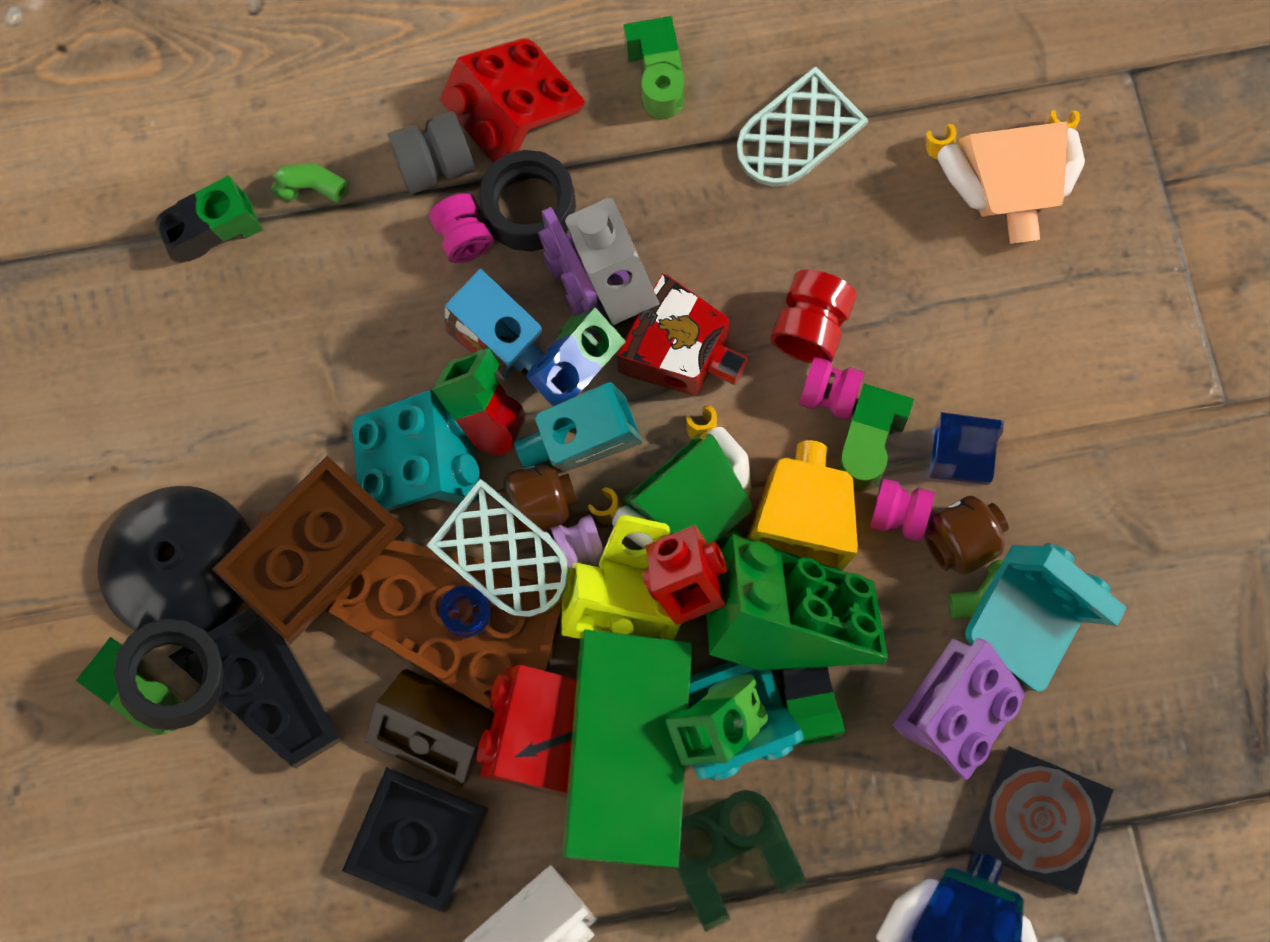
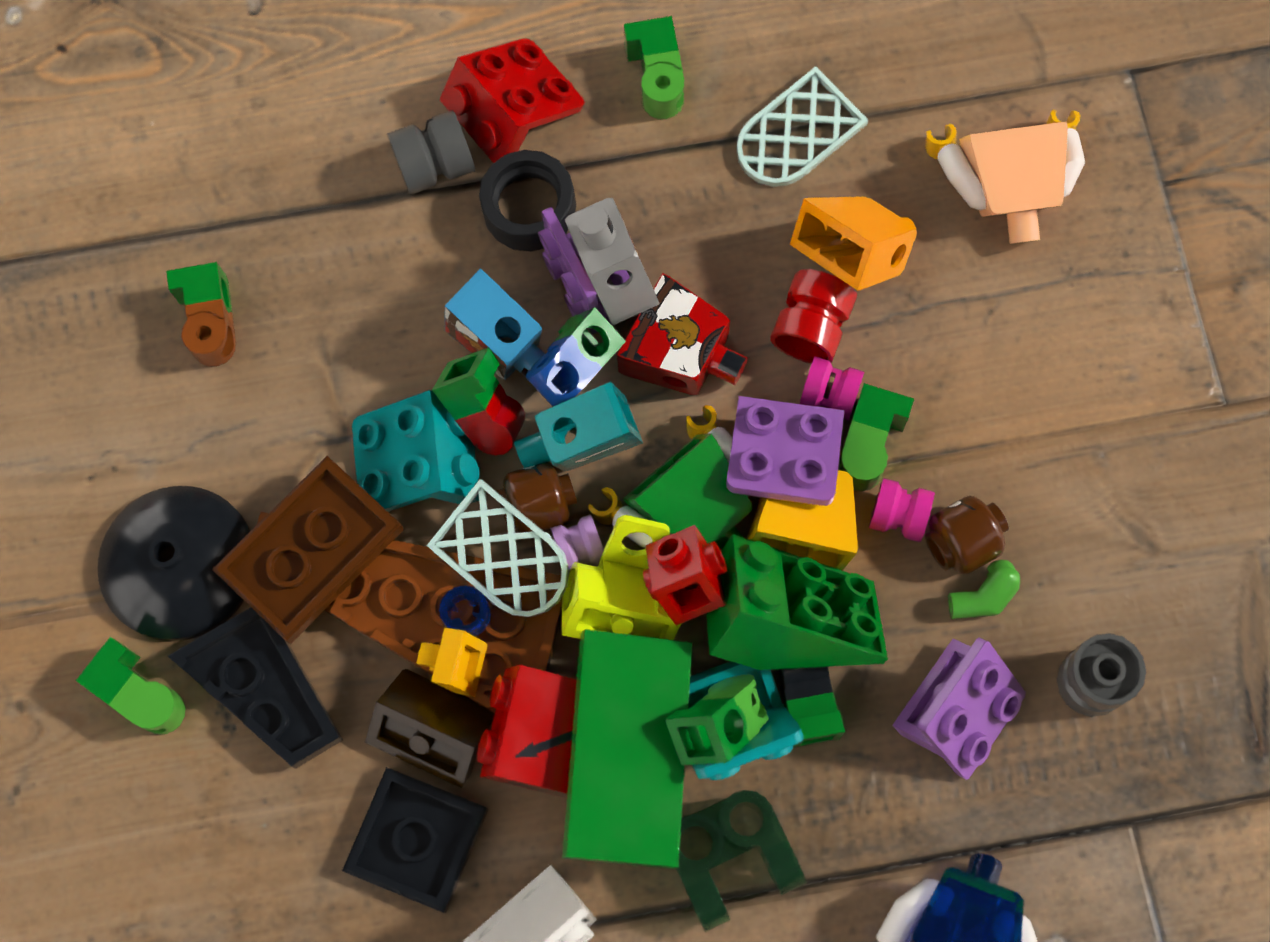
black tyre [114,619,224,730] -> none
leg [155,175,263,262] -> none
bright green arm [271,162,349,203] -> none
dark pink wheel [428,193,494,263] -> none
clear blue panel [929,412,1004,485] -> none
teal bracket [965,543,1127,692] -> none
tile [968,746,1114,895] -> none
none -> leg [166,262,236,367]
none -> yellow tile [416,628,488,697]
none -> medium lavender bracket [726,396,844,506]
none -> light orange torso [790,197,917,291]
none -> dark grey wheel [1057,633,1146,717]

